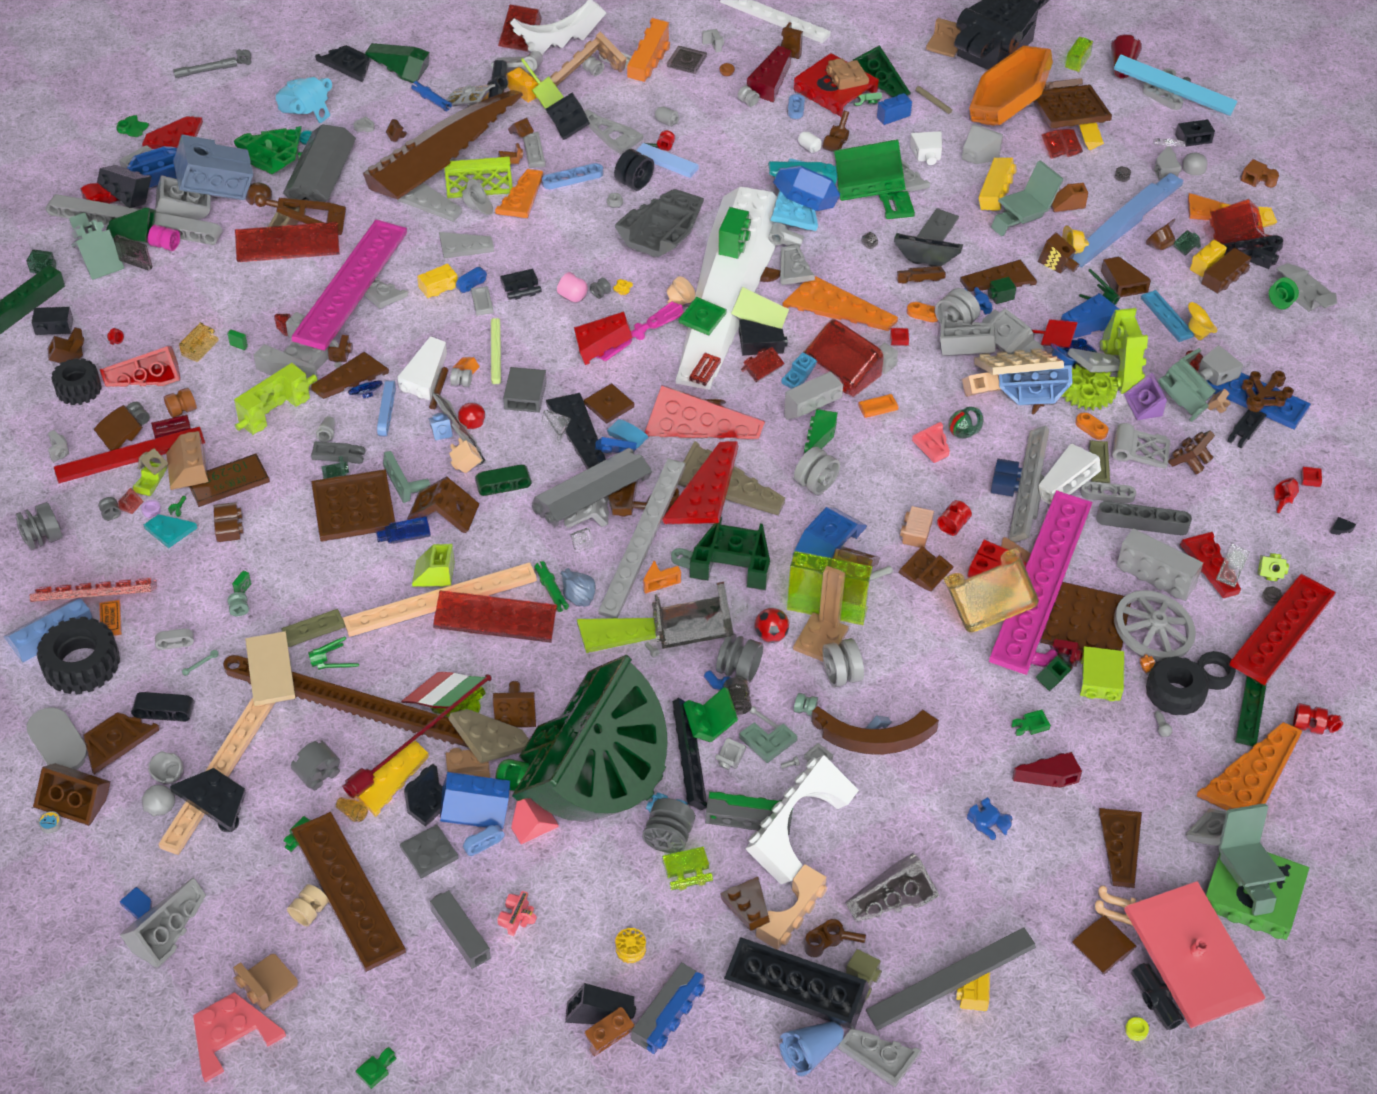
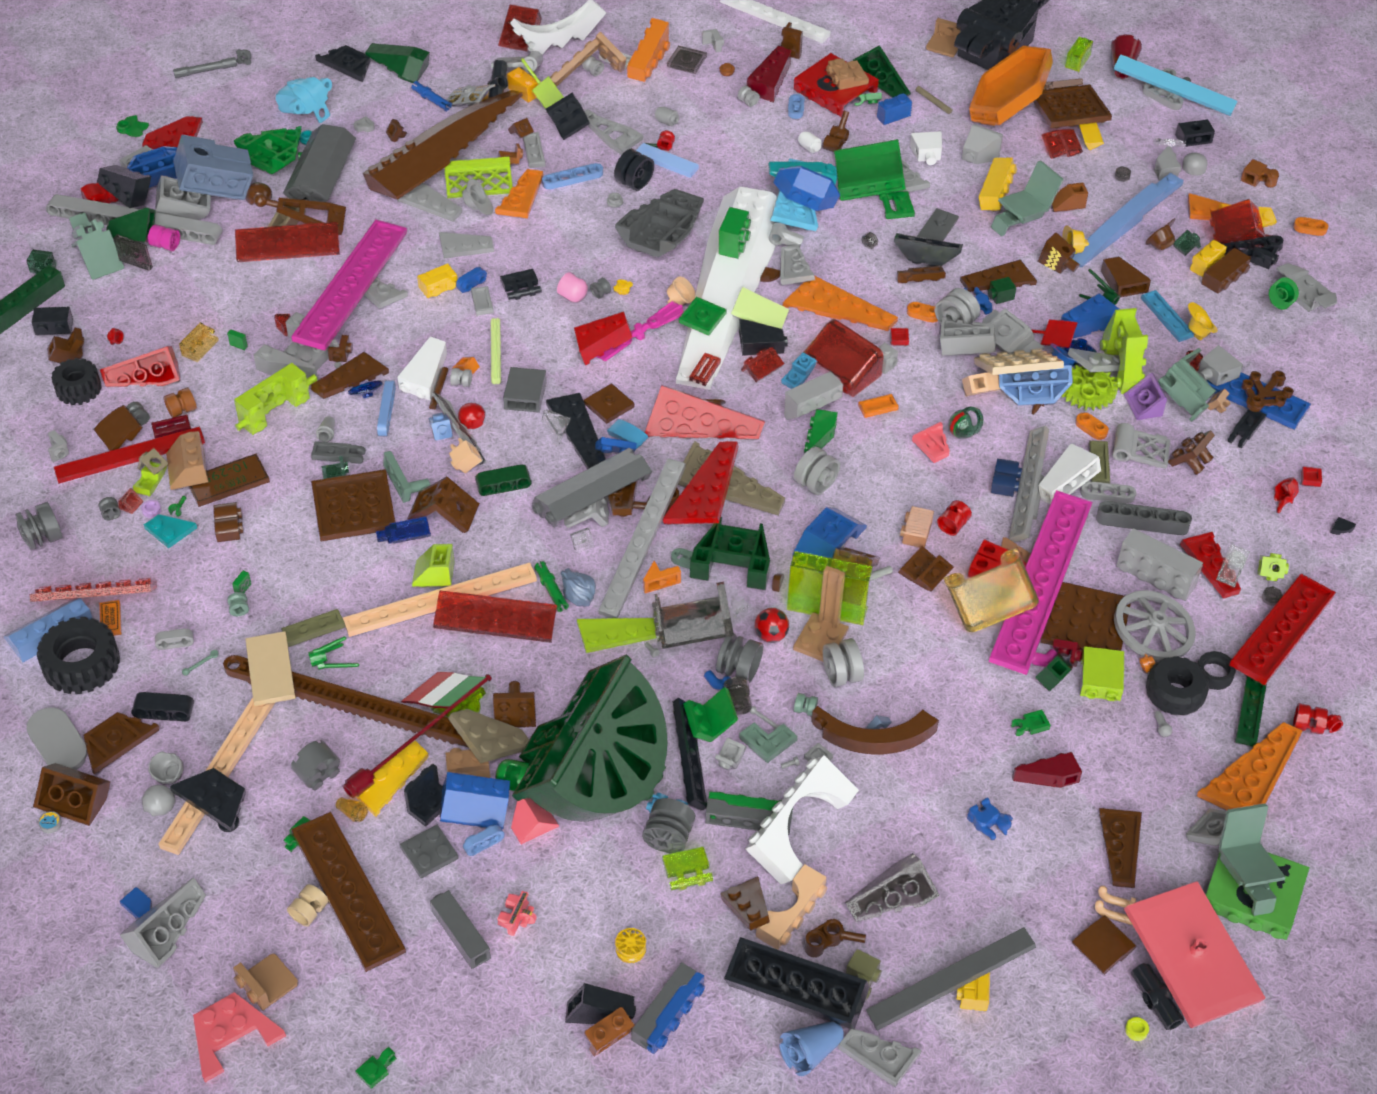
none -> reddish brown tile [772,573,784,592]
none -> orange plate [1293,217,1329,236]

